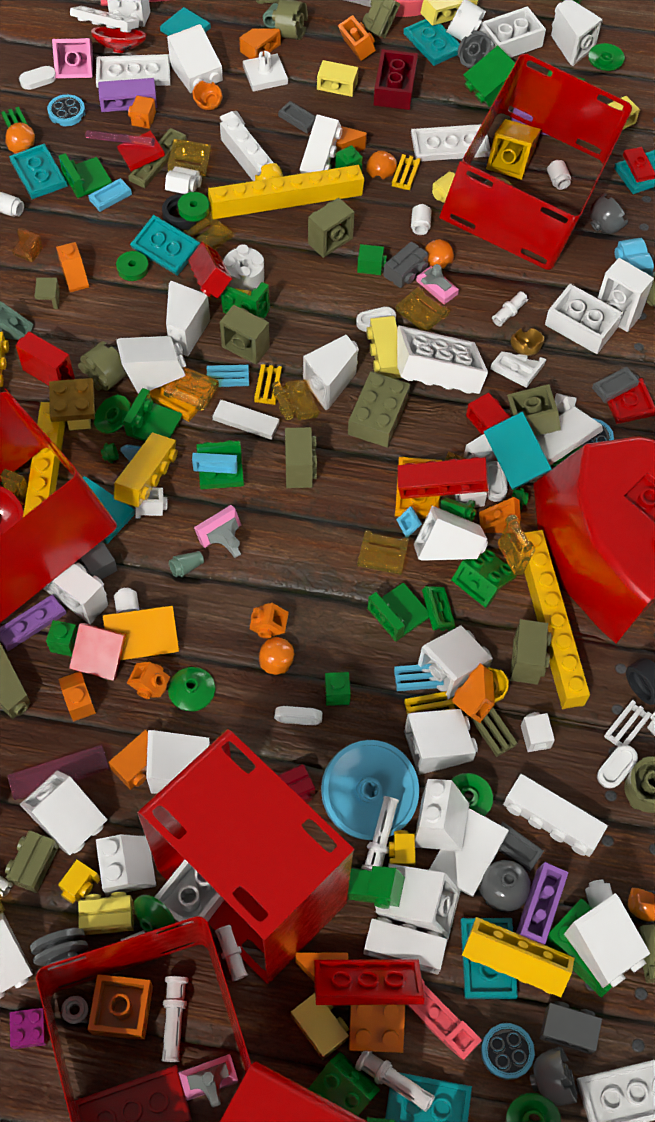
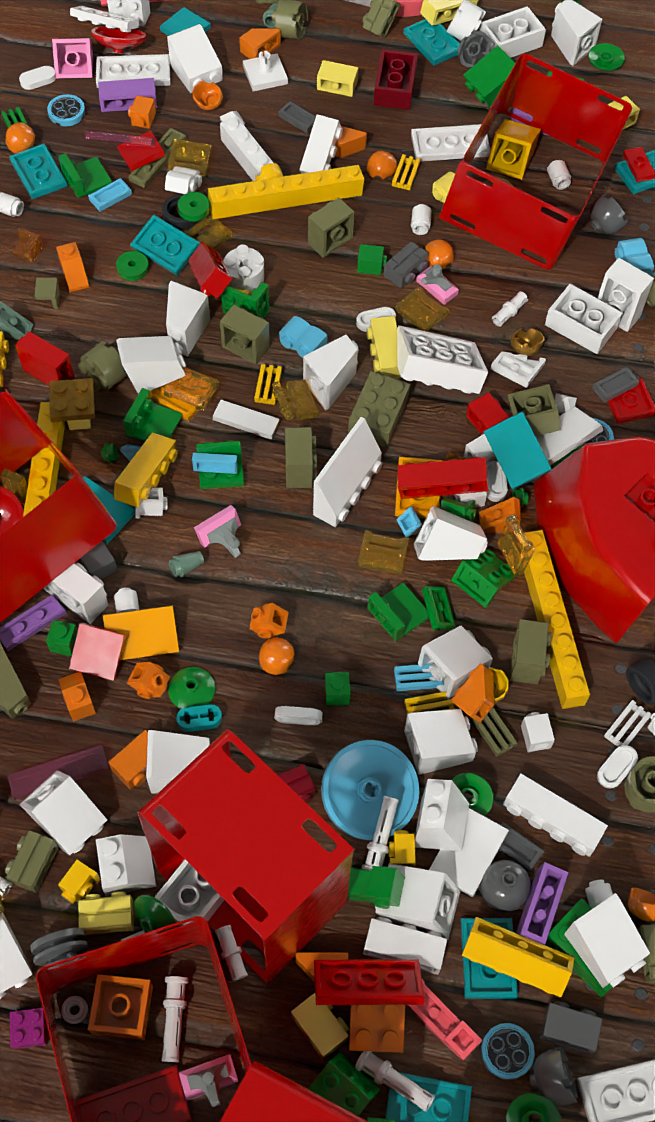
green dish [94,395,131,434] -> none
medium azure tile [207,365,249,387] -> none
green brick [335,145,363,172] -> none
orange brick [338,15,376,61] -> none
none -> teal beam [176,705,222,732]
none -> medium azure brick [279,316,327,358]
none -> white slope [313,417,383,527]

